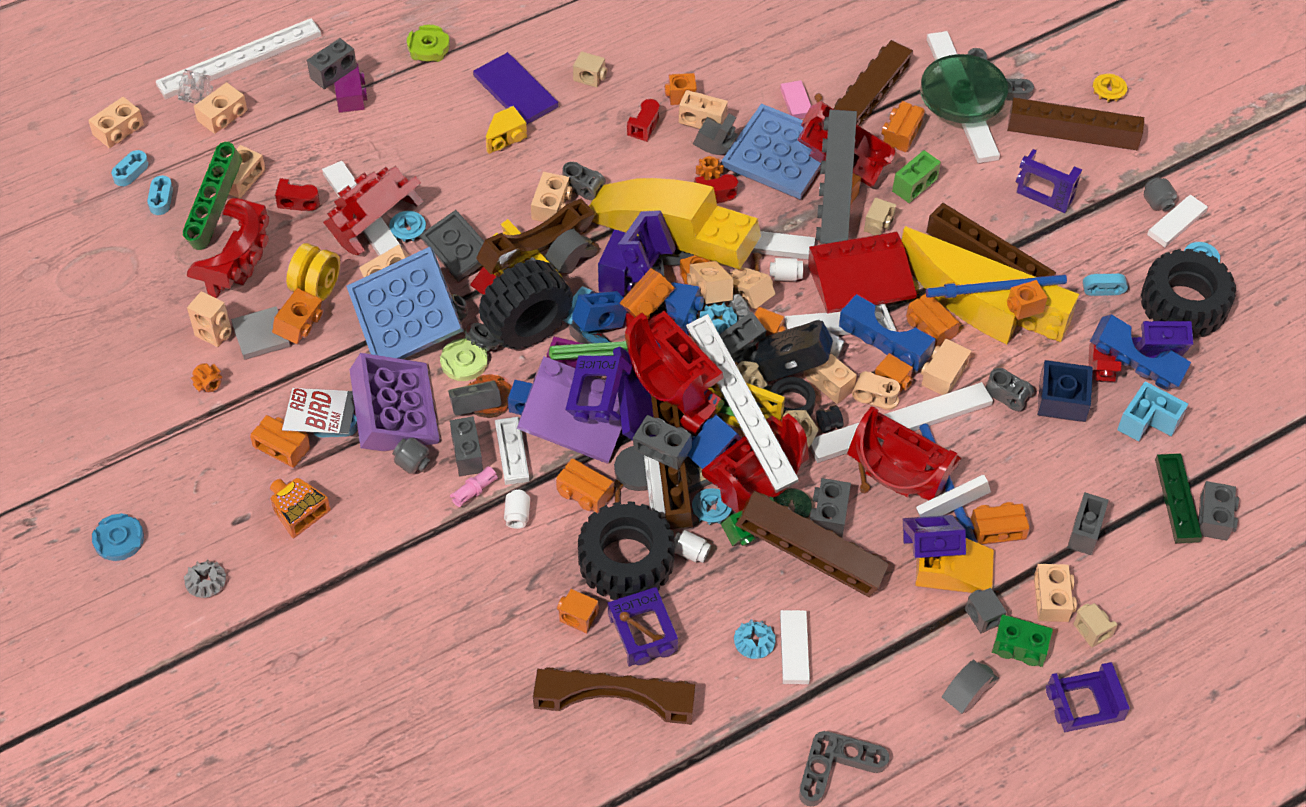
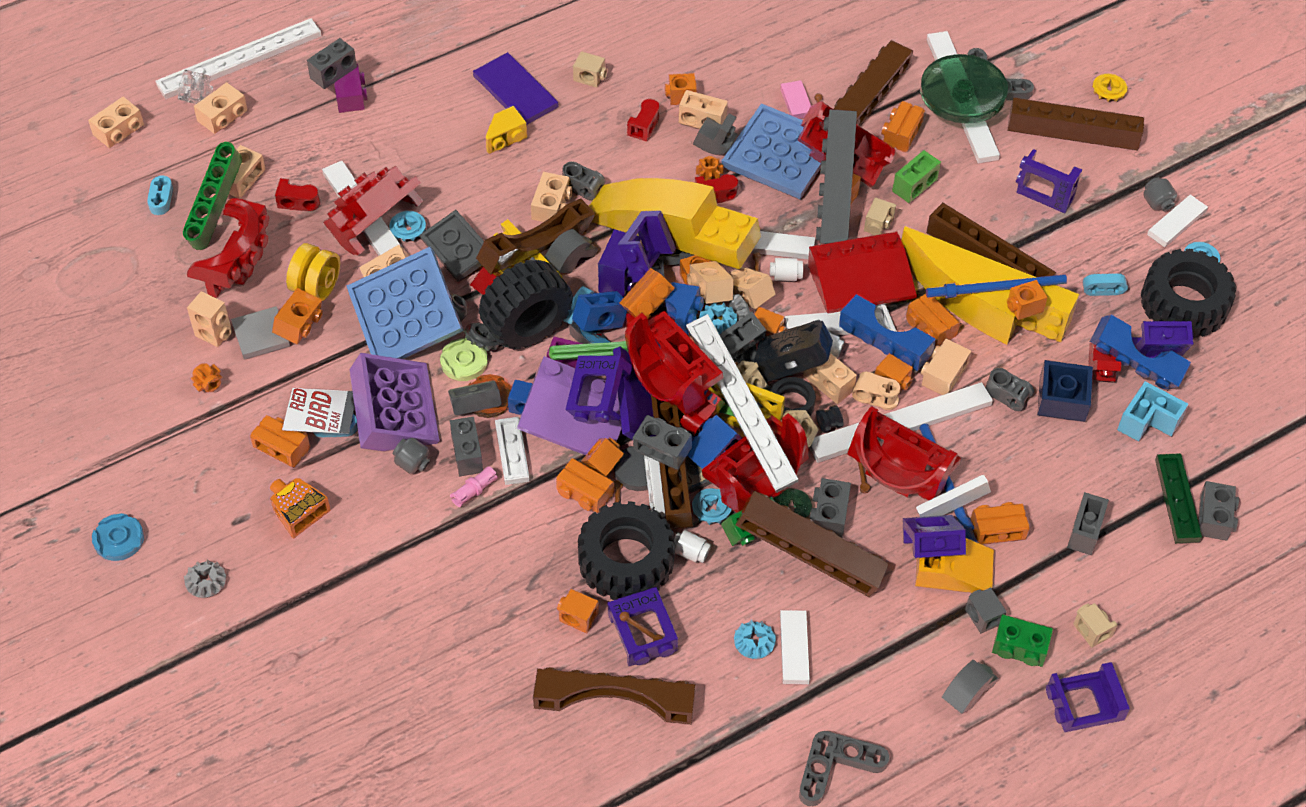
medium azure beam [111,150,149,186] -> none
lime plate [407,25,450,62] -> none
white brick [504,490,531,529] -> none
light nougat brick [1034,564,1077,622] -> none
none -> orange brick [581,438,624,477]

